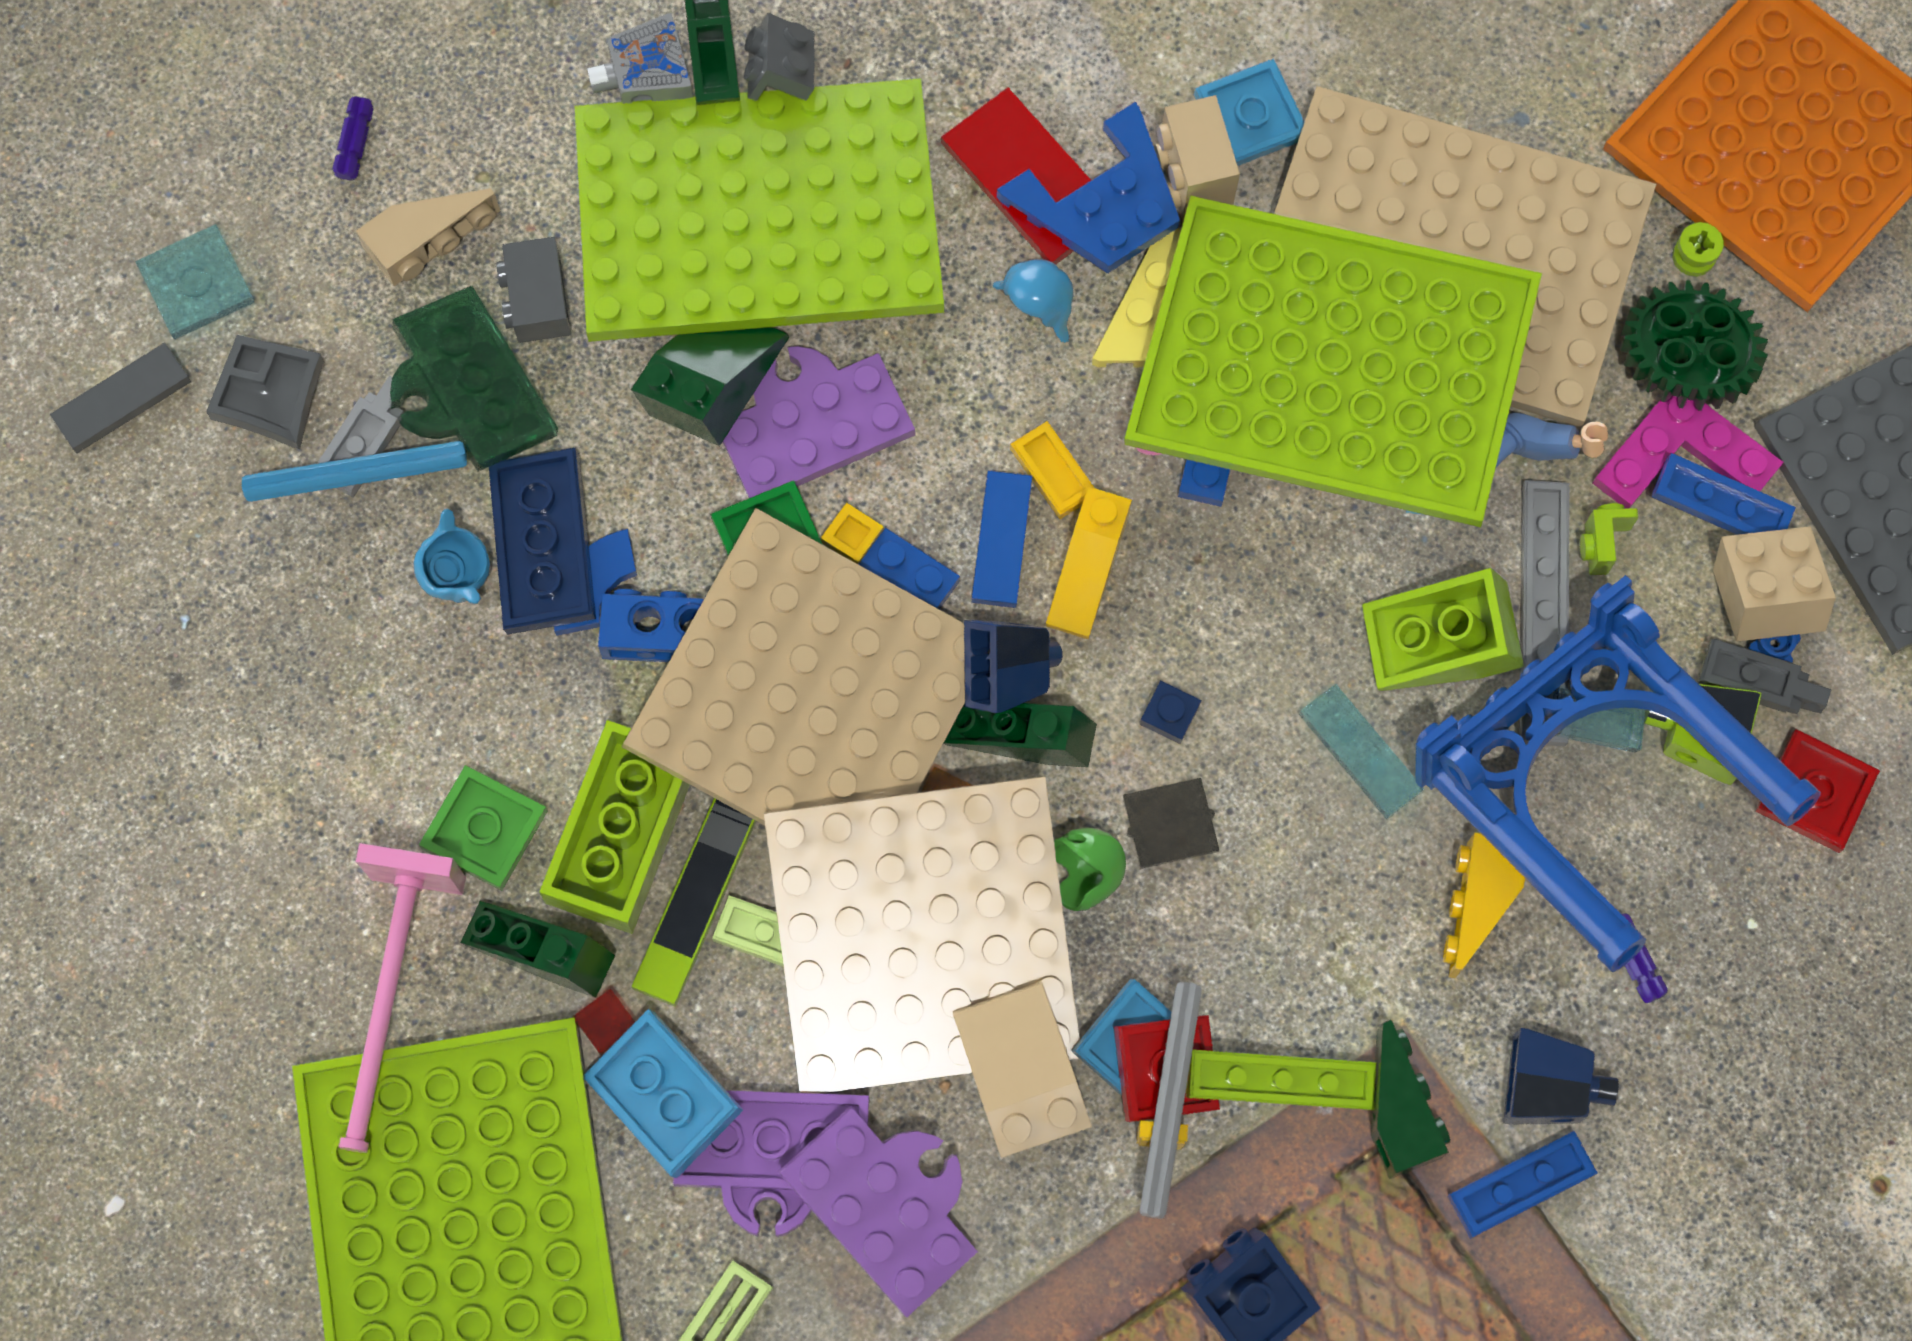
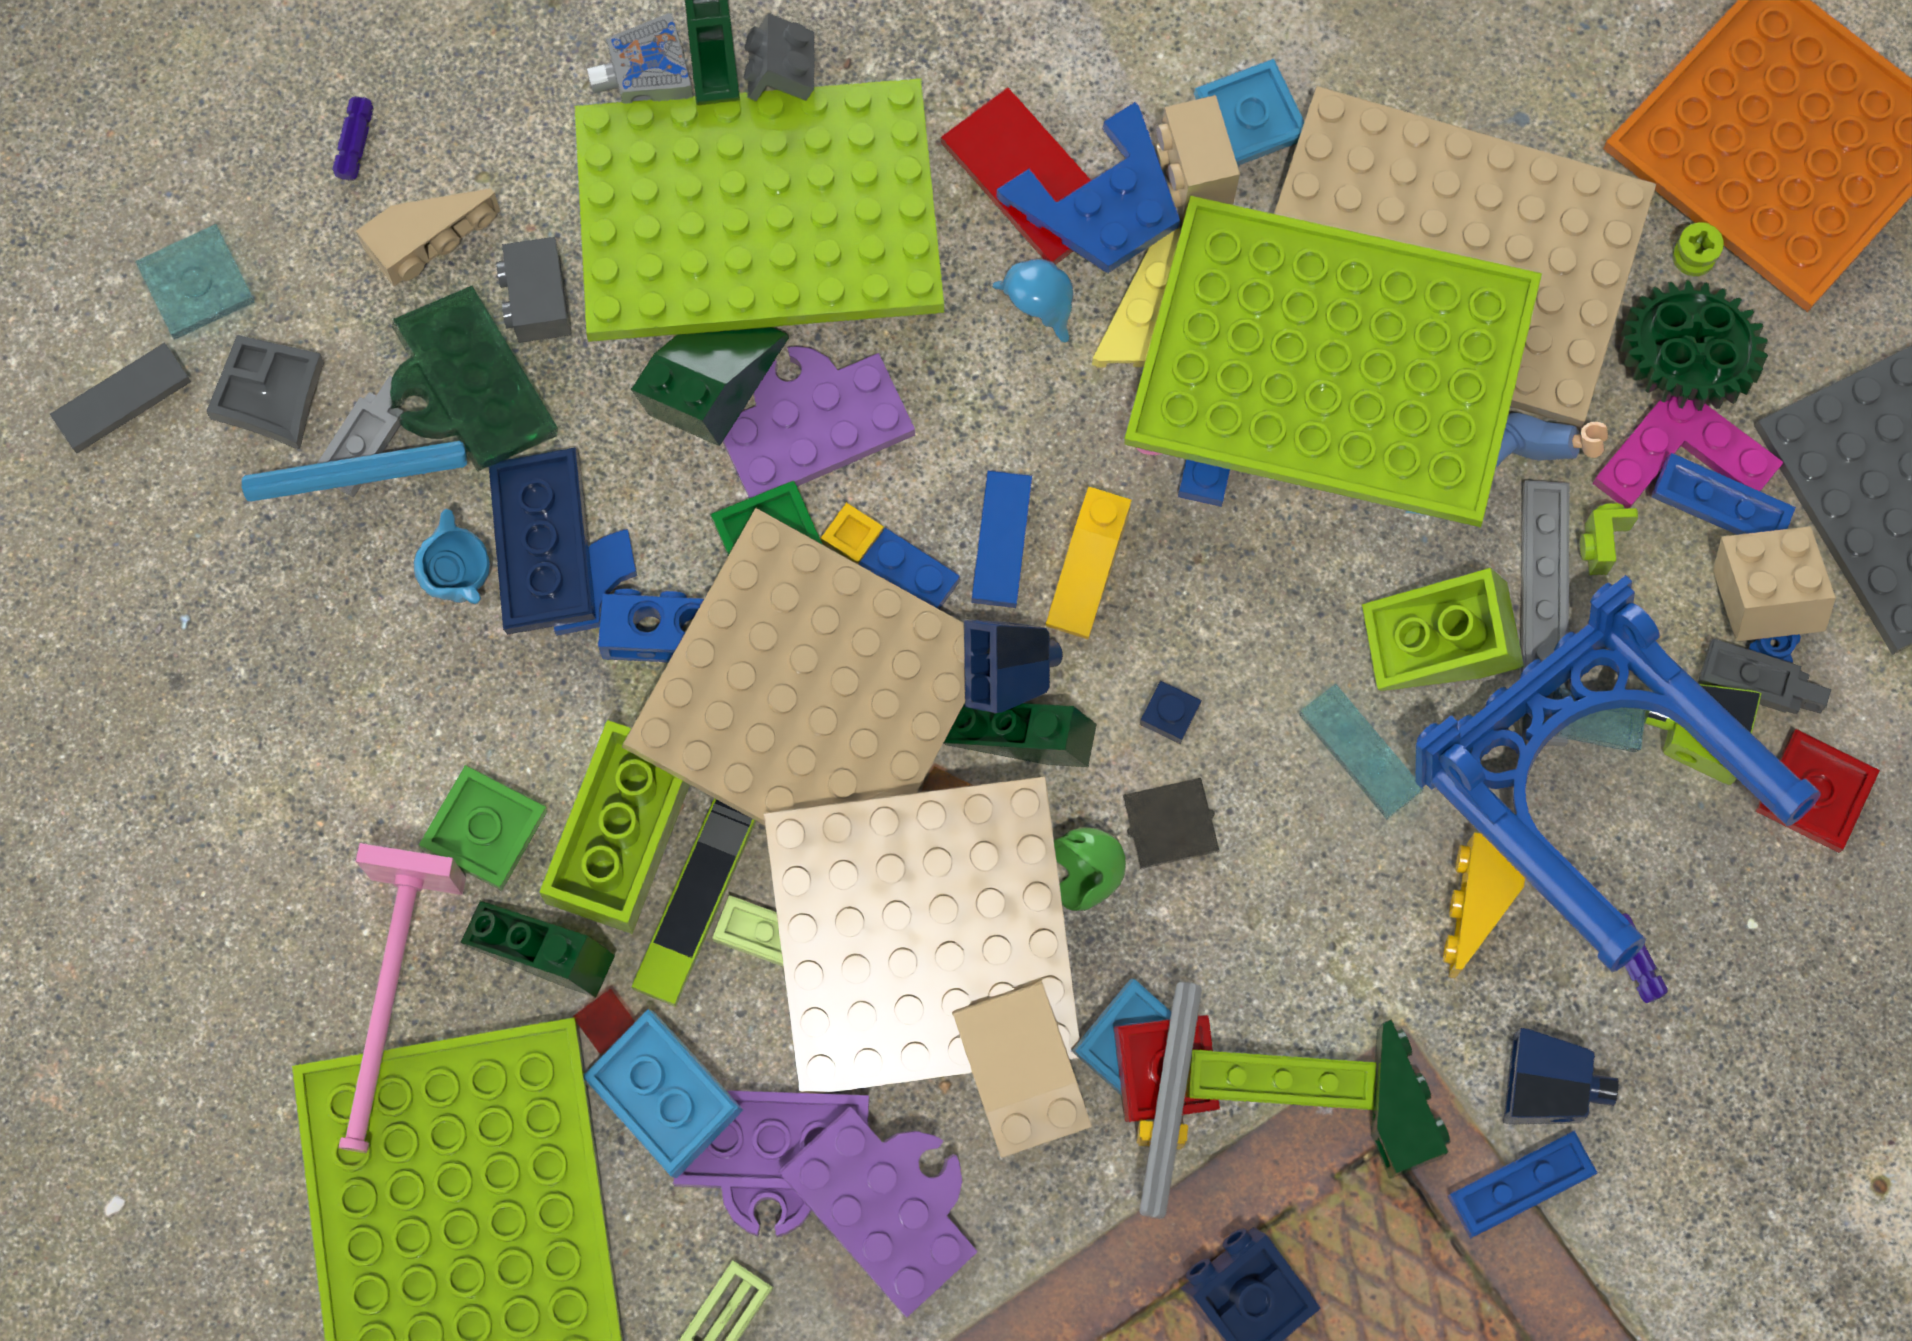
yellow tile [1010,421,1095,520] -> none

